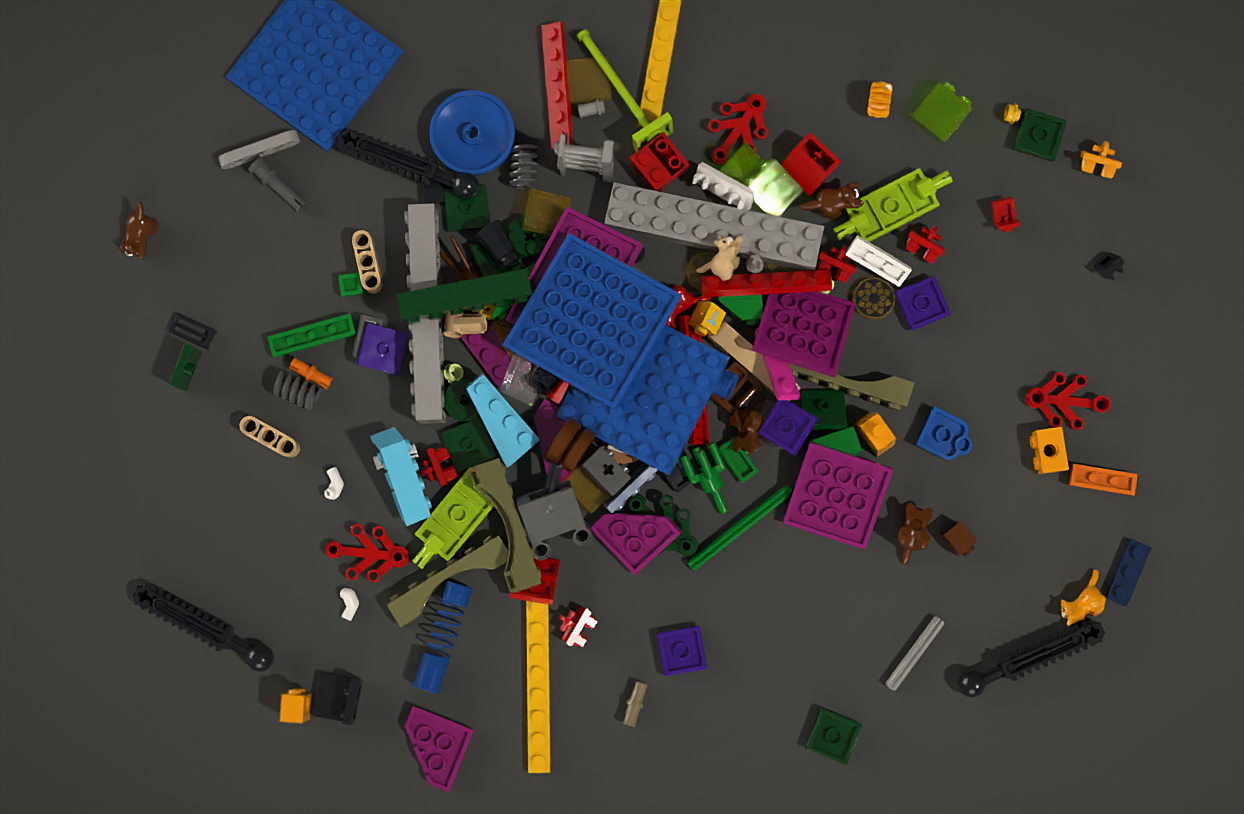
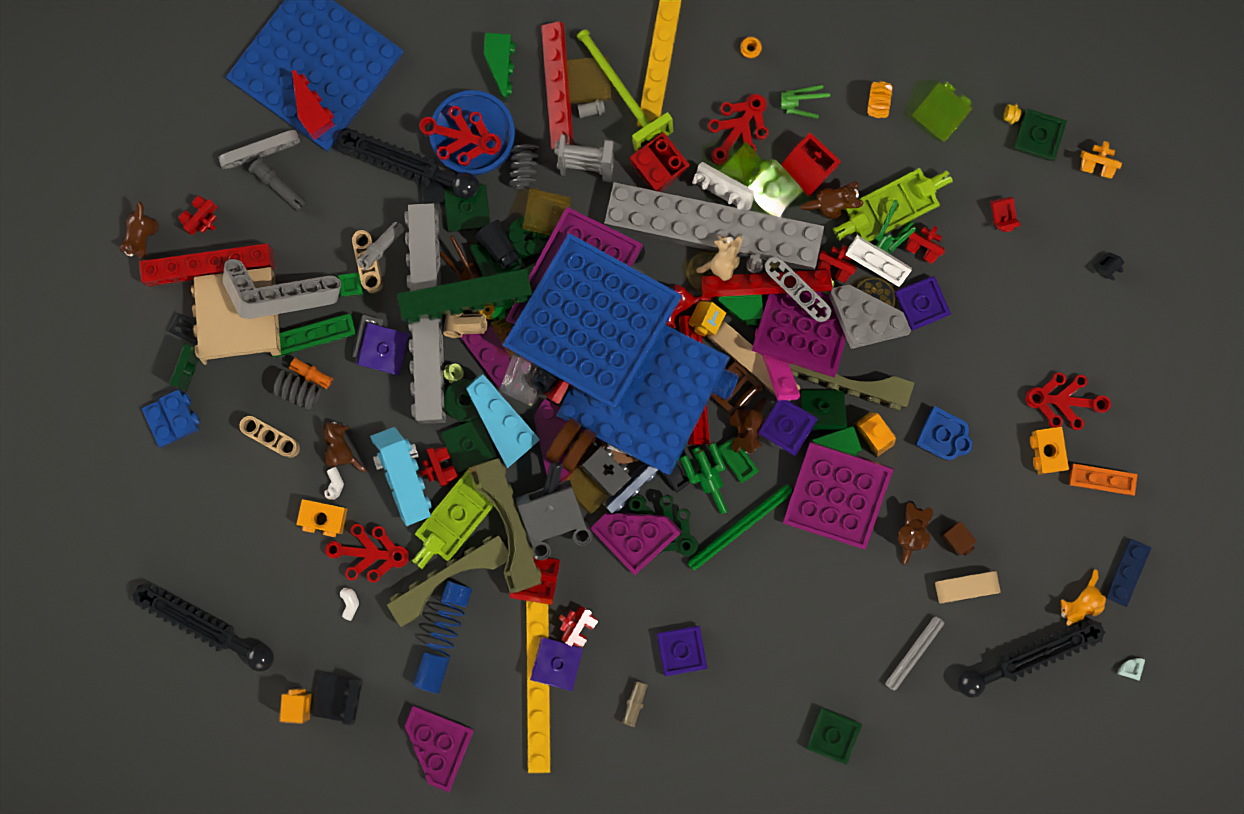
none -> red brick [139,243,275,287]
none -> blue plate [142,390,200,448]
none -> red hips [178,195,218,236]
none -> tan panel [191,267,281,365]
none -> light grey beam [222,259,341,319]
none -> red slope [292,69,335,140]
none -> light orange brick [296,499,348,537]
none -> reddish brown animal [322,422,367,473]
none -> light grey pin [357,222,404,270]
none -> red plant [419,106,501,166]
none -> green slope [484,33,515,102]
none -> dark purple plate [530,638,583,691]
none -> light orange plate [740,37,761,58]
none -> light grey beam [765,256,831,322]
none -> bright green plant [781,85,830,119]
none -> light grey plate [828,285,911,349]
none -> green plant [875,200,916,254]
none -> tan beam [935,571,1001,603]
none -> light aqua tile [1116,658,1145,680]

